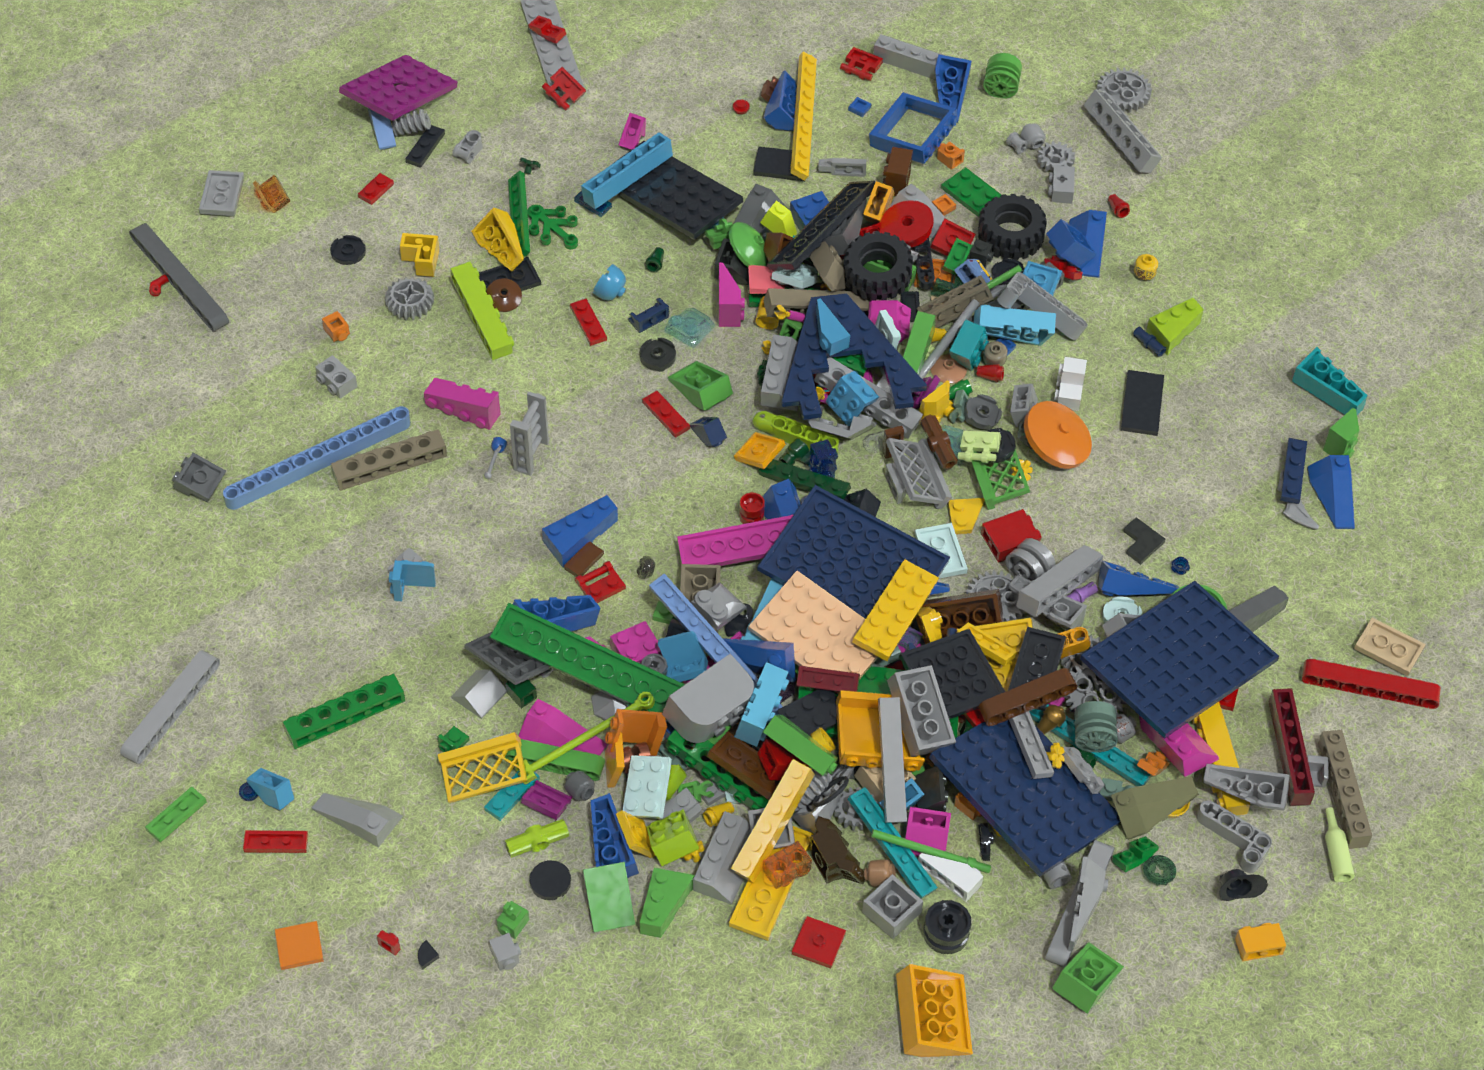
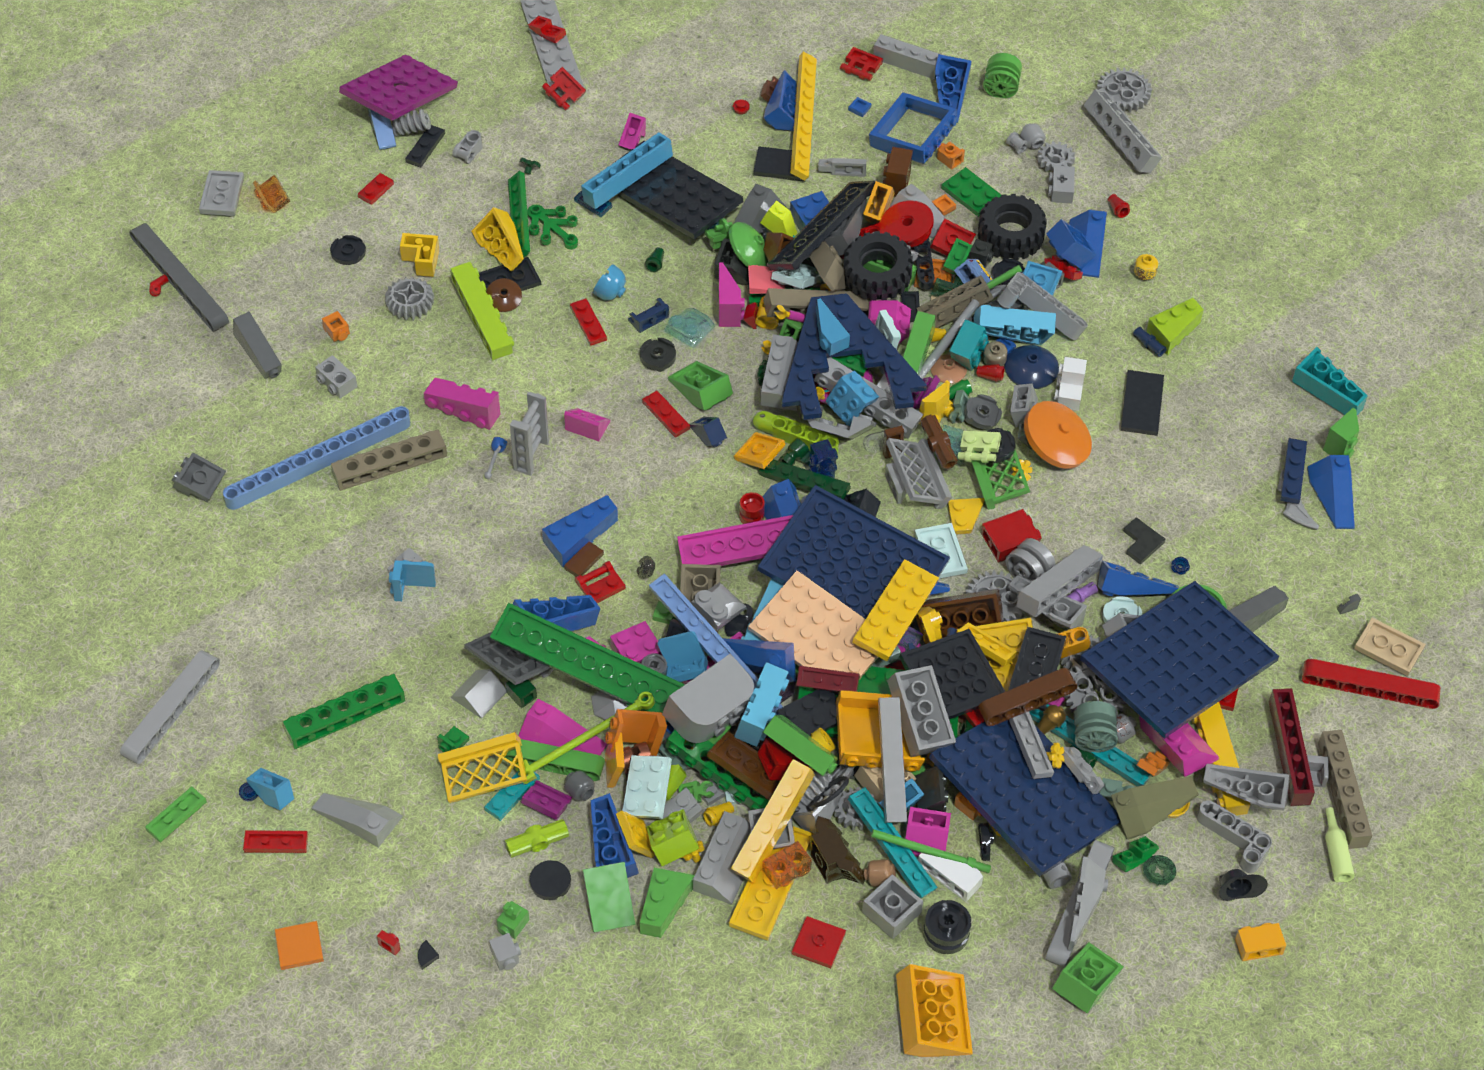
none -> dark grey slope [233,311,282,379]
none -> dark pink slope [564,408,611,442]
none -> red slope [743,302,758,329]
none -> dark blue dish [1004,345,1059,389]
none -> dark grey tile [1337,594,1361,615]

